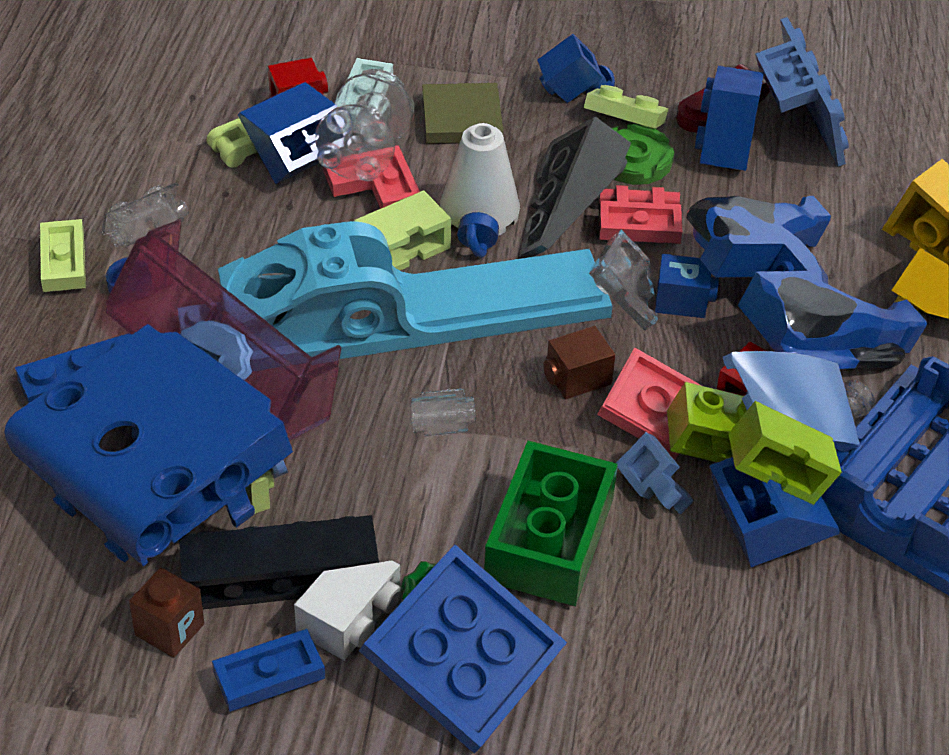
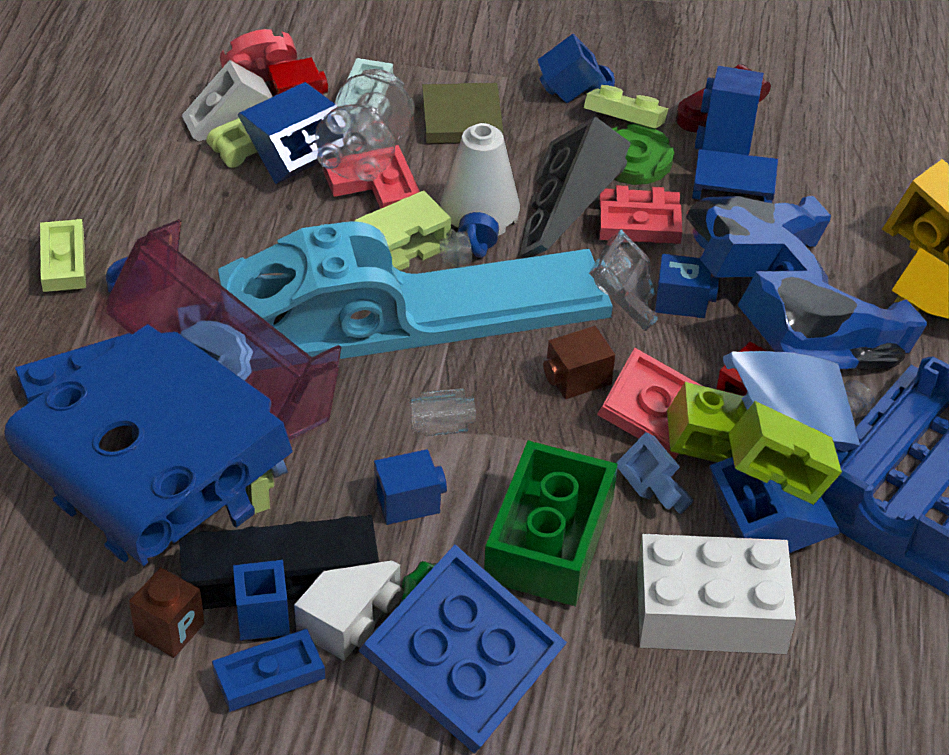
clear hinge [101,182,189,248] -> none
medium blue bracket [755,17,849,167] -> none
none -> white slope [182,60,273,141]
none -> coral plate [220,29,297,82]
none -> blue brick [233,560,290,641]
none -> blue brick [374,449,447,525]
none -> clear plate [440,229,472,268]
none -> white brick [637,534,796,654]
none -> blue hinge [692,149,778,203]

